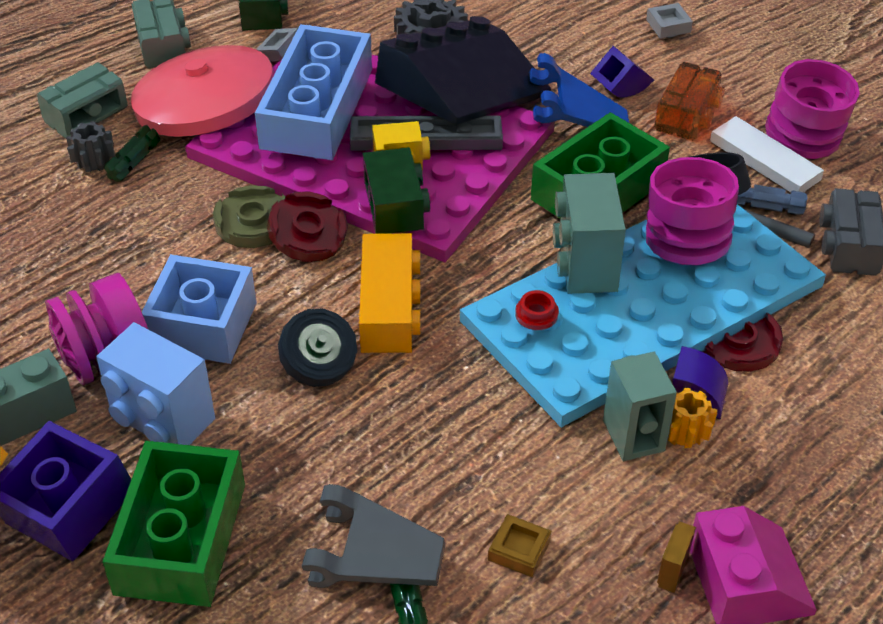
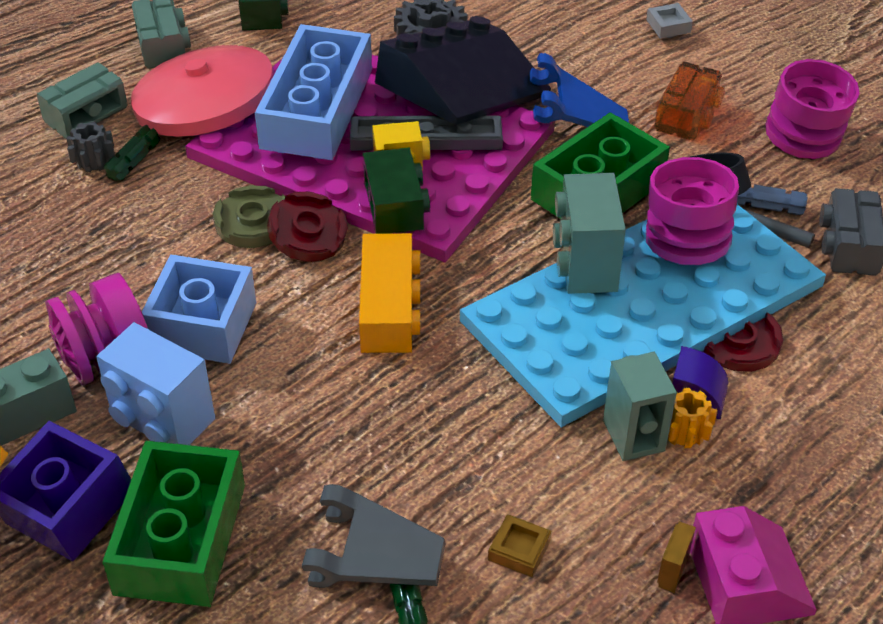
light grey plate [256,28,298,62] -> none
black wheel [278,308,357,387] -> none
red plate [515,290,559,330] -> none
dark purple brick [590,46,654,97] -> none
white tile [710,116,824,192] -> none

